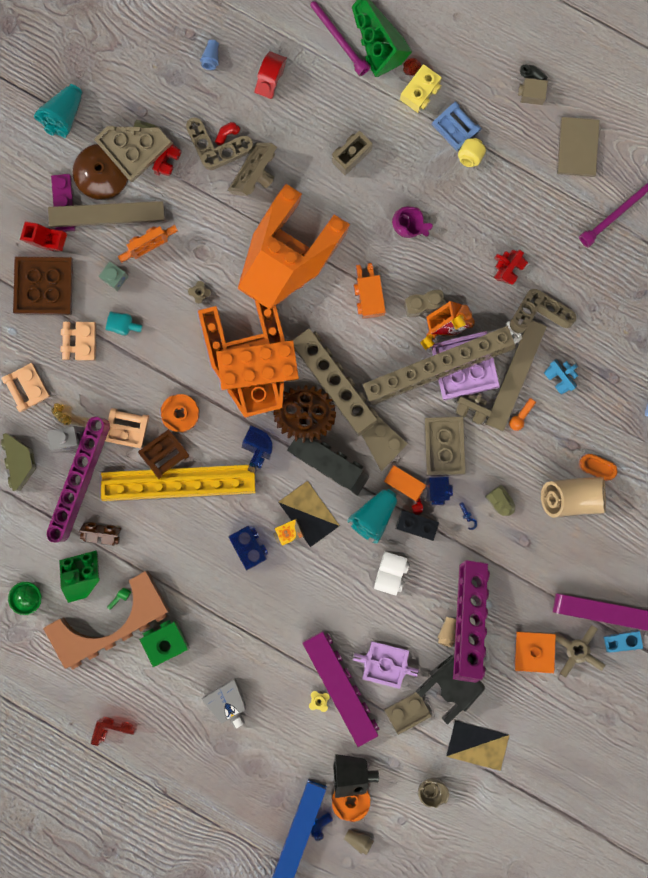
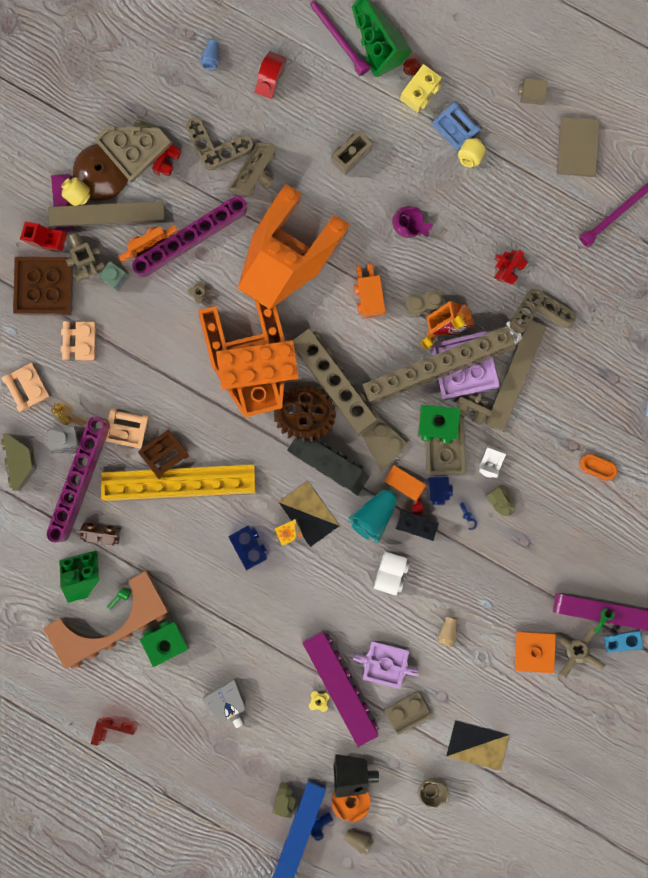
green hat [8,582,42,615] -> none
teal cone [34,84,83,138] -> none
teal piece [105,311,143,336] -> none
orange plate [161,394,200,433] -> none
red arm [215,122,240,145] -> none
clear blue brick [242,425,273,474] -> none
pearl dark grey piece [416,655,487,725] -> none
magenta brick [453,560,490,683] -> none
orange bar [509,398,536,431] -> none
pearl dark grey arm [520,64,548,80] -> none
tan brick [541,477,606,518] -> none
dark azure hips [544,359,579,394] -> none
none -> light yellow head [61,177,91,206]
none -> dark tan piece [66,233,105,282]
none -> magenta beam [132,196,247,278]
none -> olive rock [272,782,296,818]
none -> green brick [417,405,460,444]
none -> white bracket [479,445,506,478]
none -> green hand [594,608,614,634]

